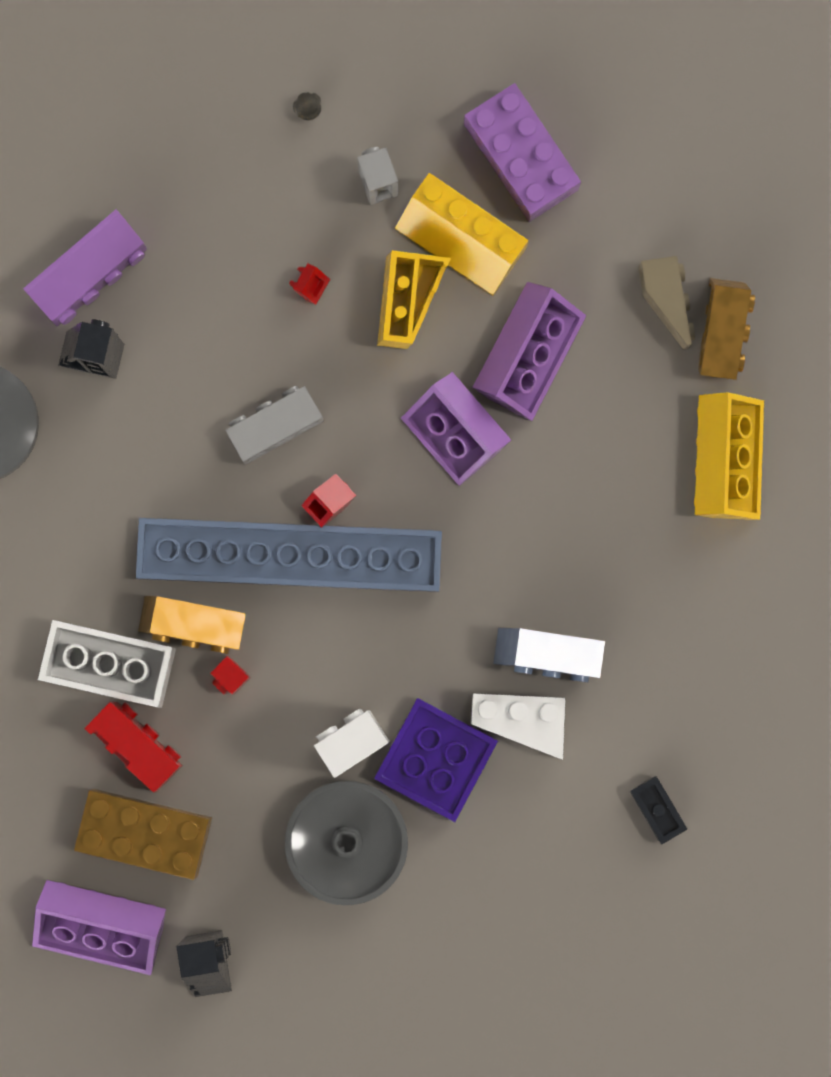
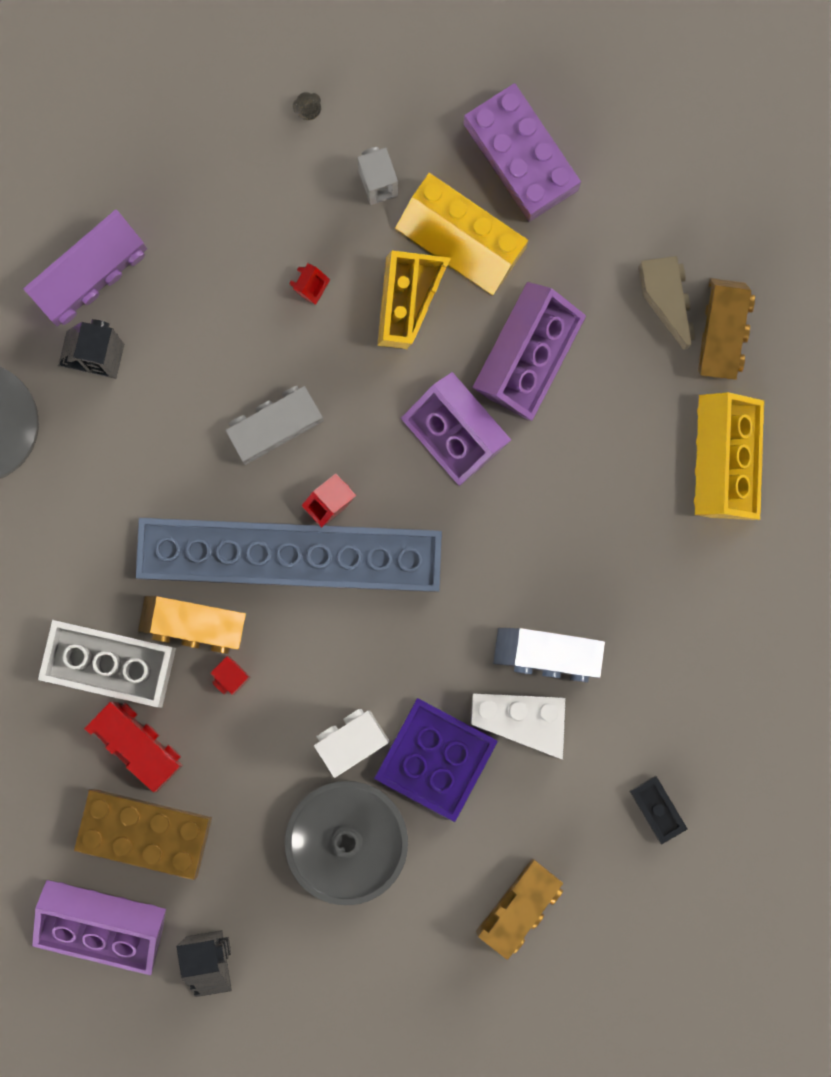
none -> pearl gold wedge [476,858,563,960]

